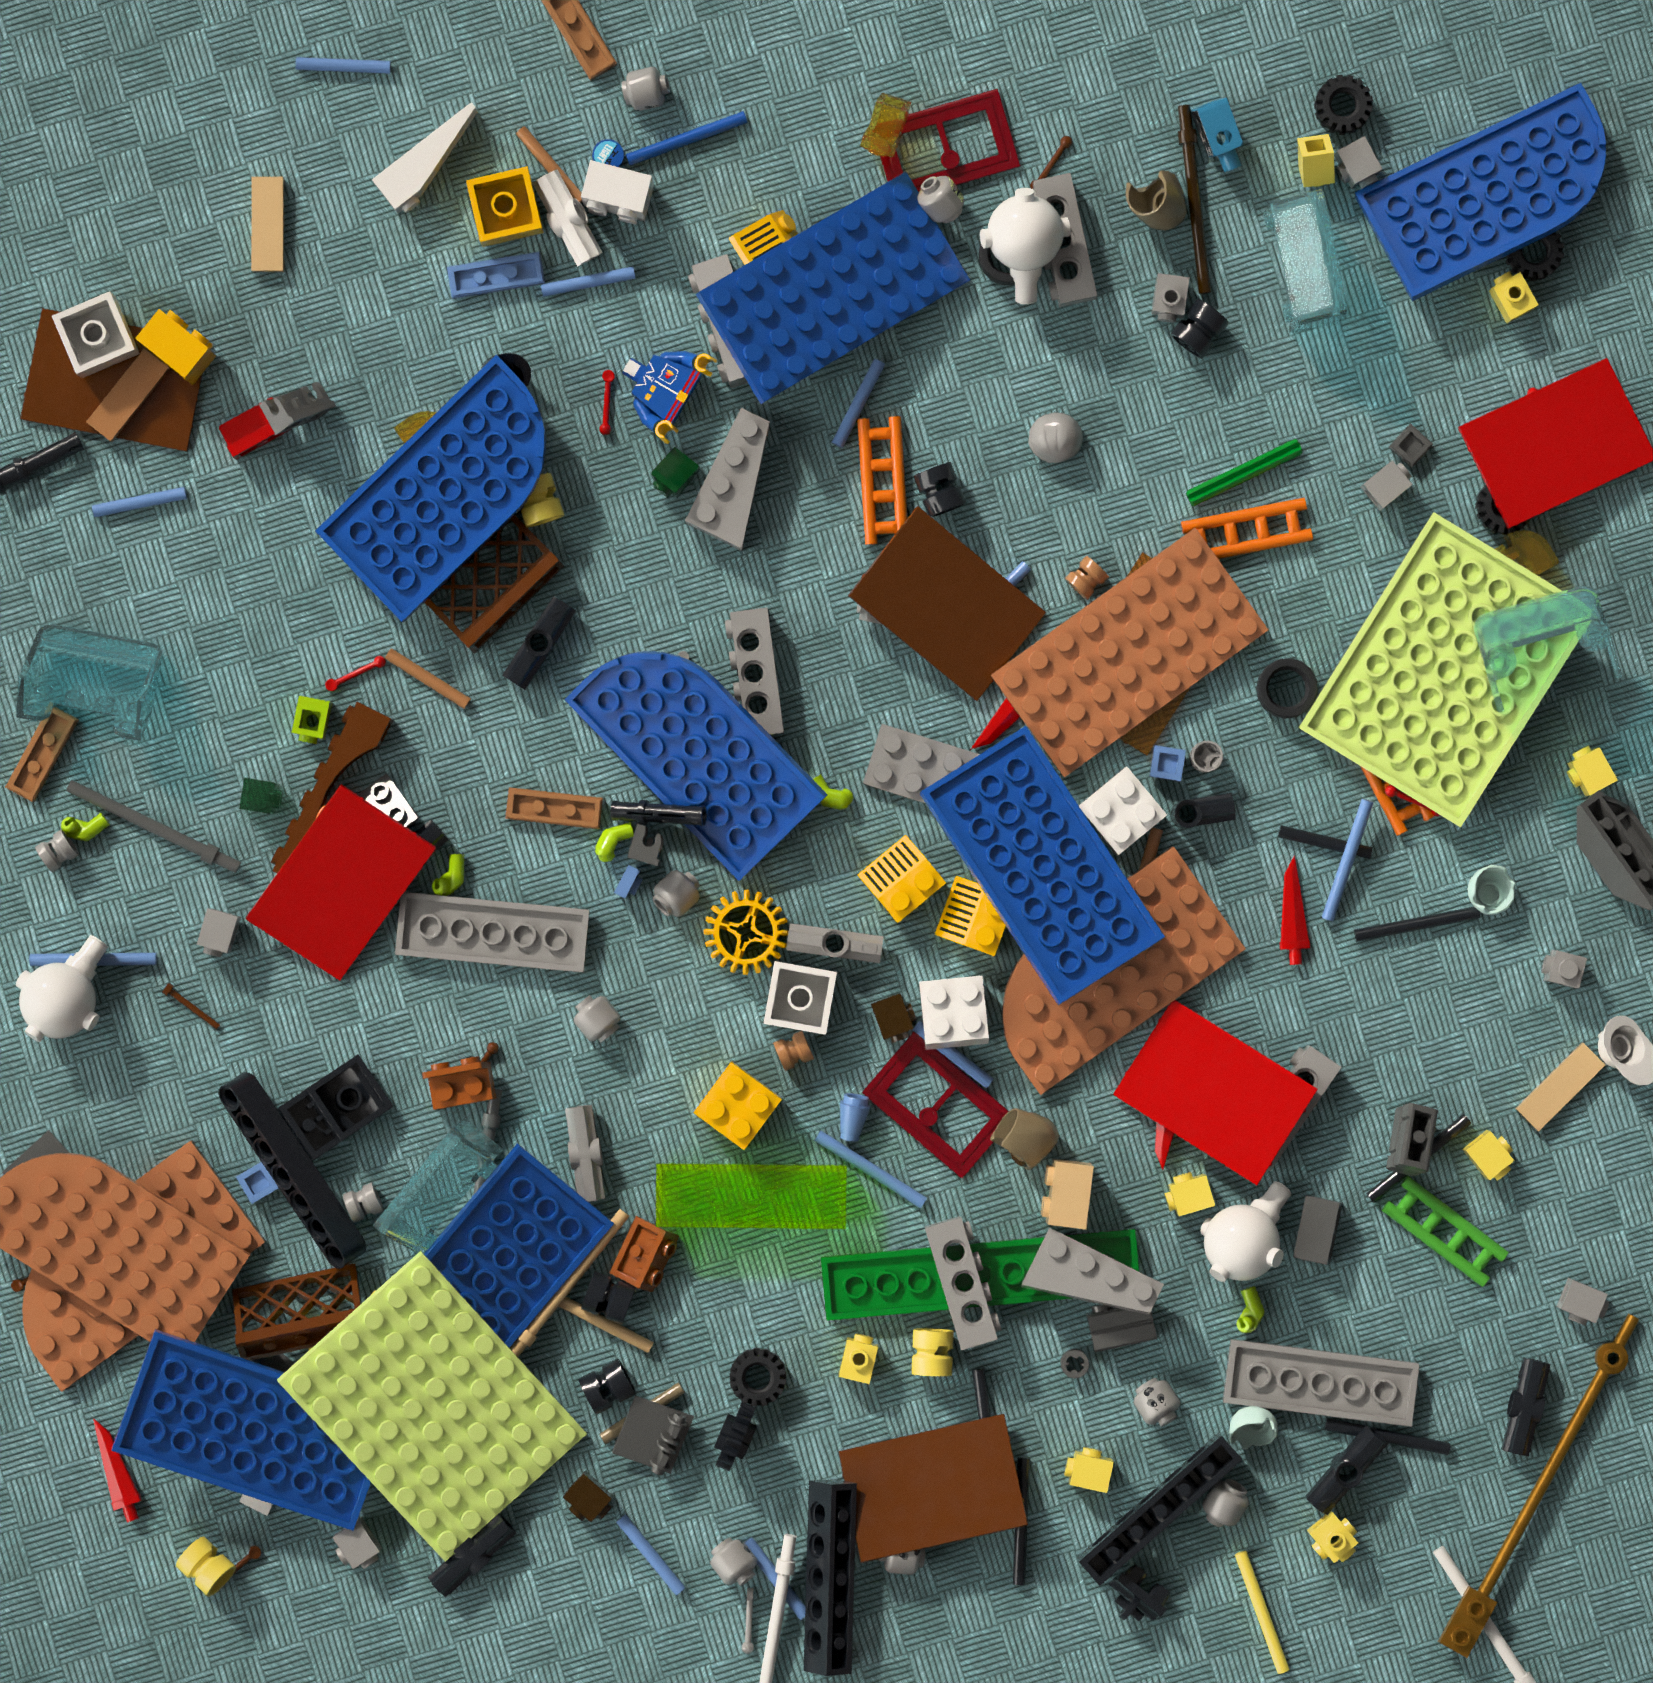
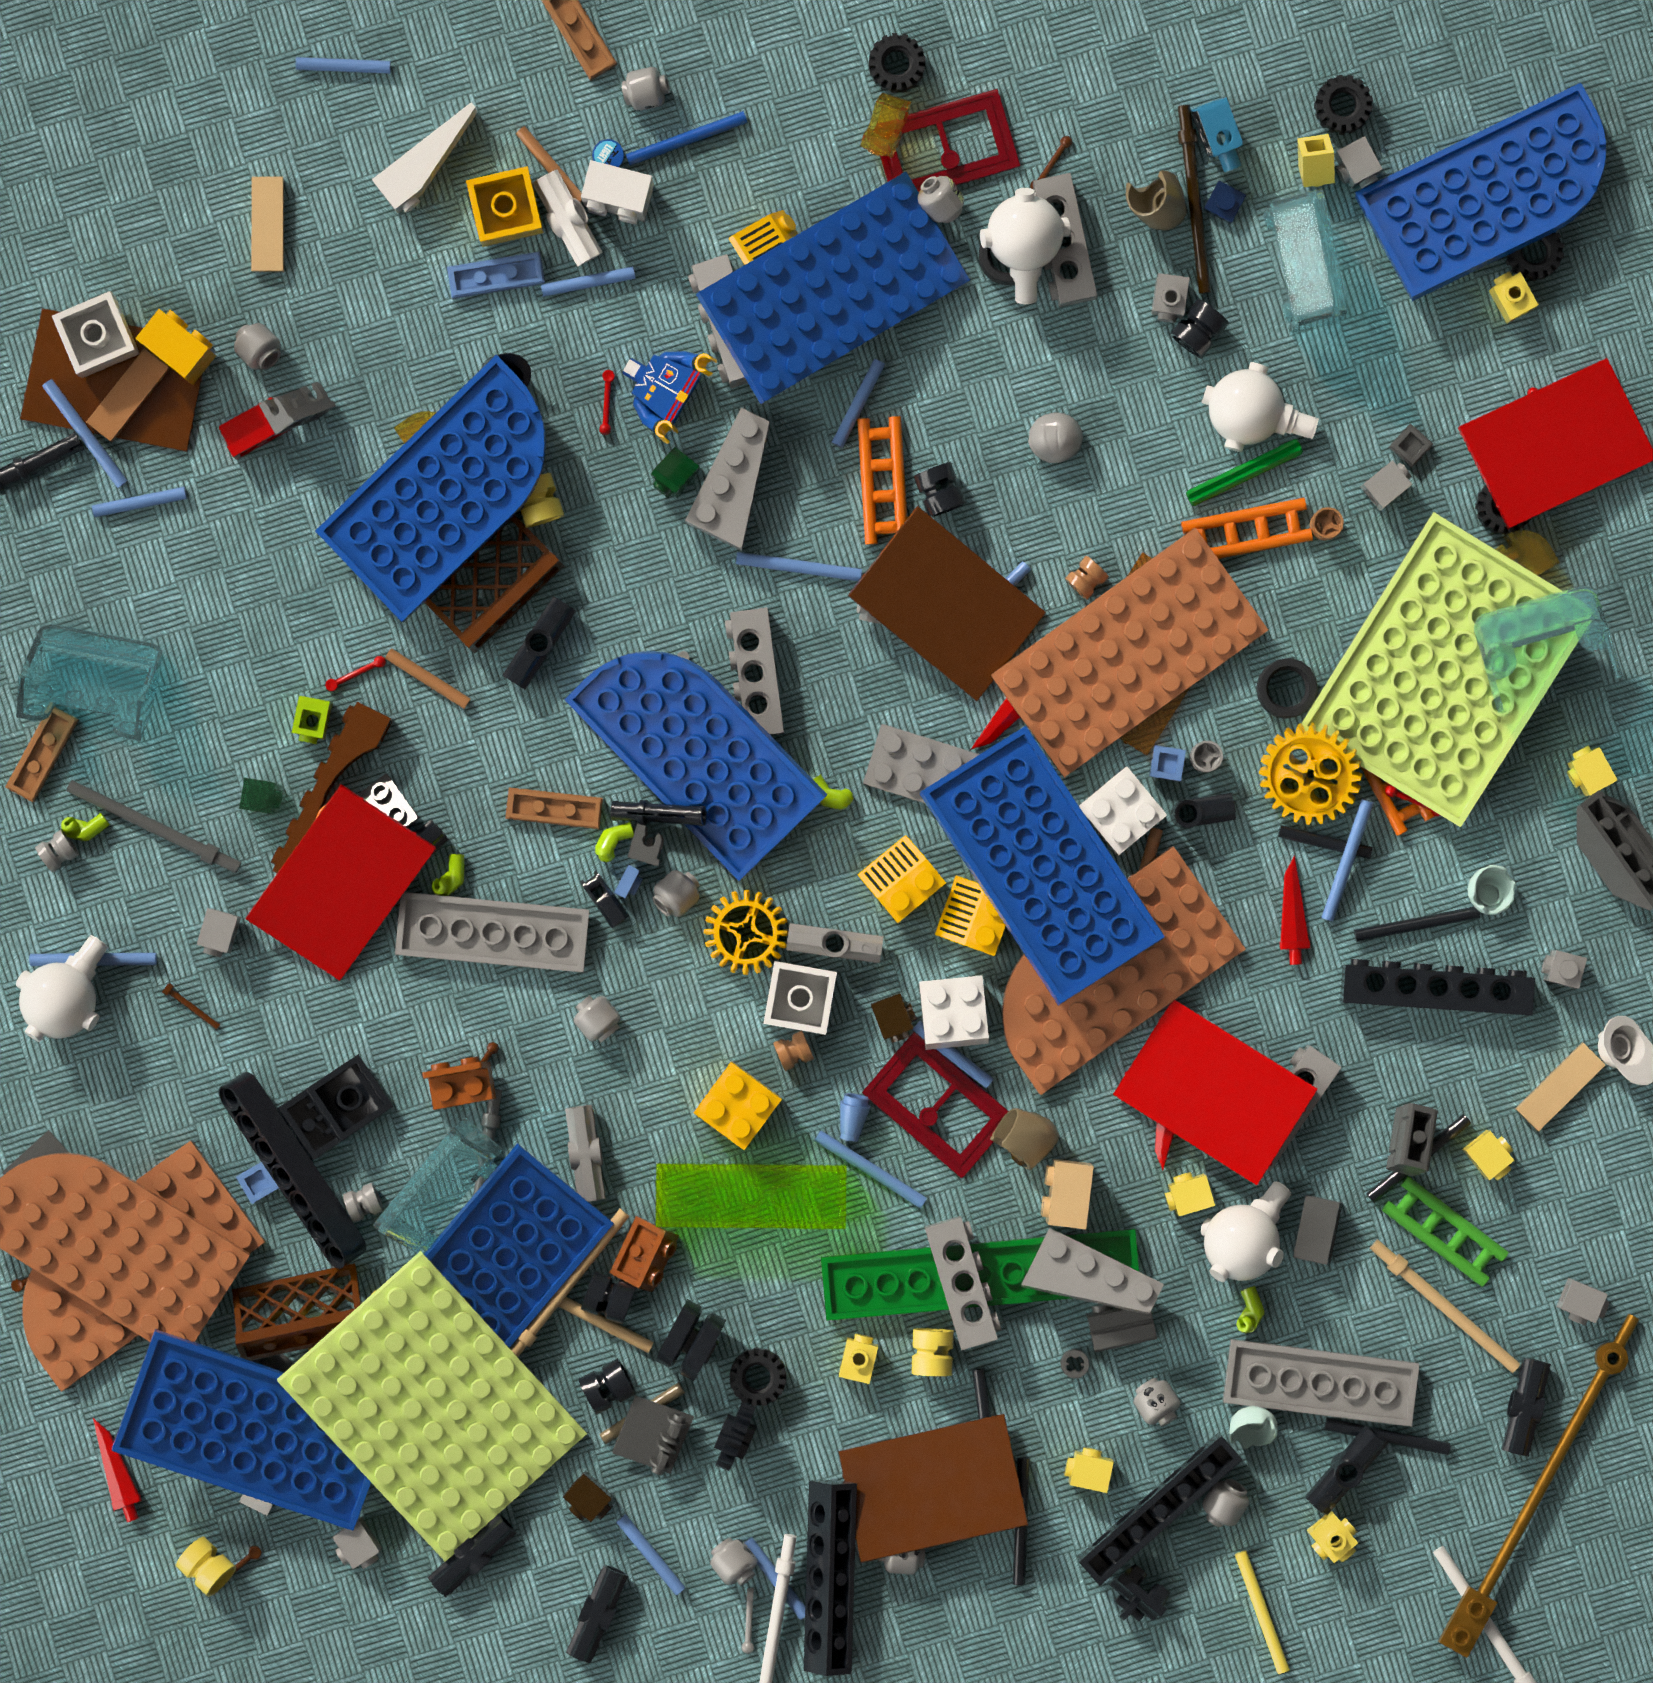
none -> medium blue bar [42,379,128,488]
none -> light grey head [234,323,281,370]
none -> black piece [566,1564,628,1663]
none -> black bar [580,870,629,928]
none -> black wheel [655,1299,726,1381]
none -> medium blue bar [736,552,862,581]
none -> black tyre [869,33,925,94]
none -> white piece [1202,362,1319,452]
none -> dark blue plate [1203,180,1246,224]
none -> yellow gear [1259,723,1363,825]
none -> medium nougat wheel [1309,507,1344,541]
none -> black brick [1340,959,1535,1016]
none -> tan bar [1370,1239,1520,1373]

